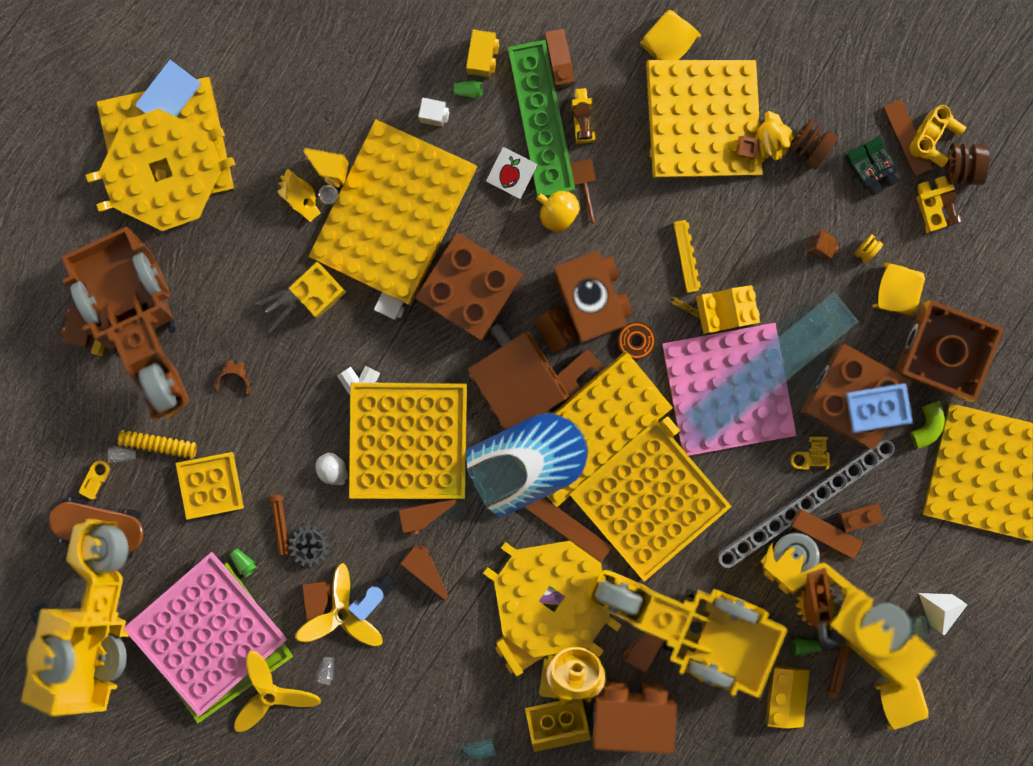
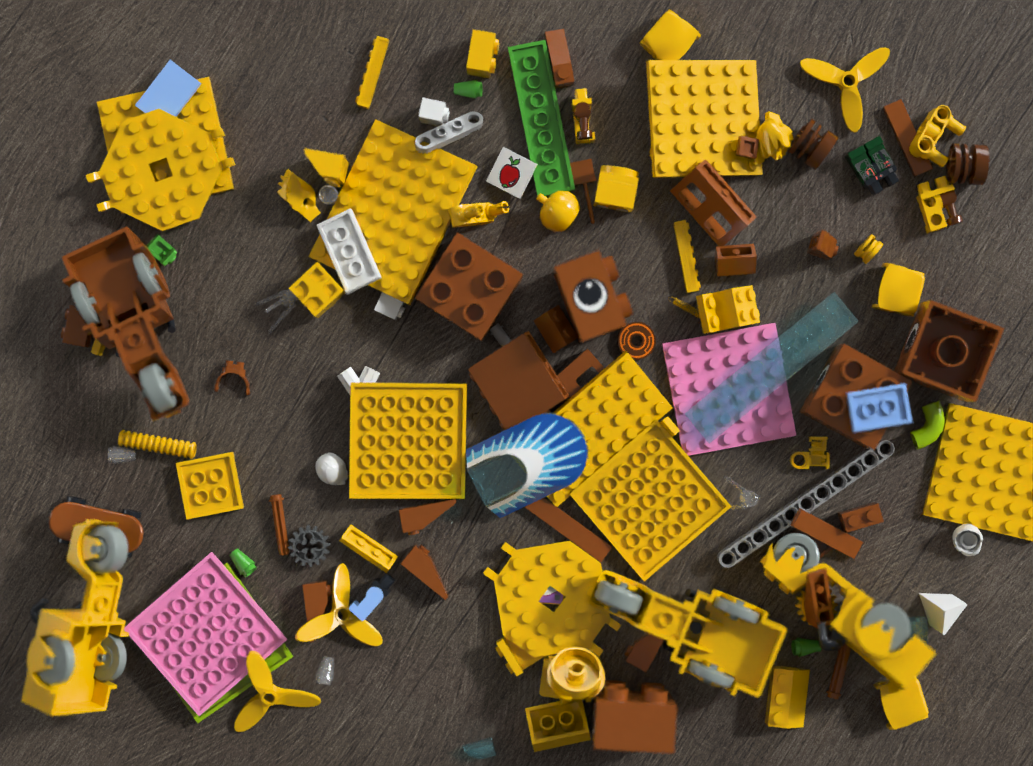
yellow piece [79,461,110,499] -> none
none -> bright green bracket [146,234,177,266]
none -> white tile [317,208,382,294]
none -> yellow plate [339,525,398,573]
none -> yellow piece [355,36,389,110]
none -> light grey plate [415,112,483,154]
none -> yellow piece [448,201,509,228]
none -> yellow piece [593,165,639,213]
none -> dark orange window [670,159,757,246]
none -> dark orange brick [715,244,757,276]
none -> clear plant [724,476,760,510]
none -> yellow piece [800,48,890,133]
none -> white hair [952,524,983,556]

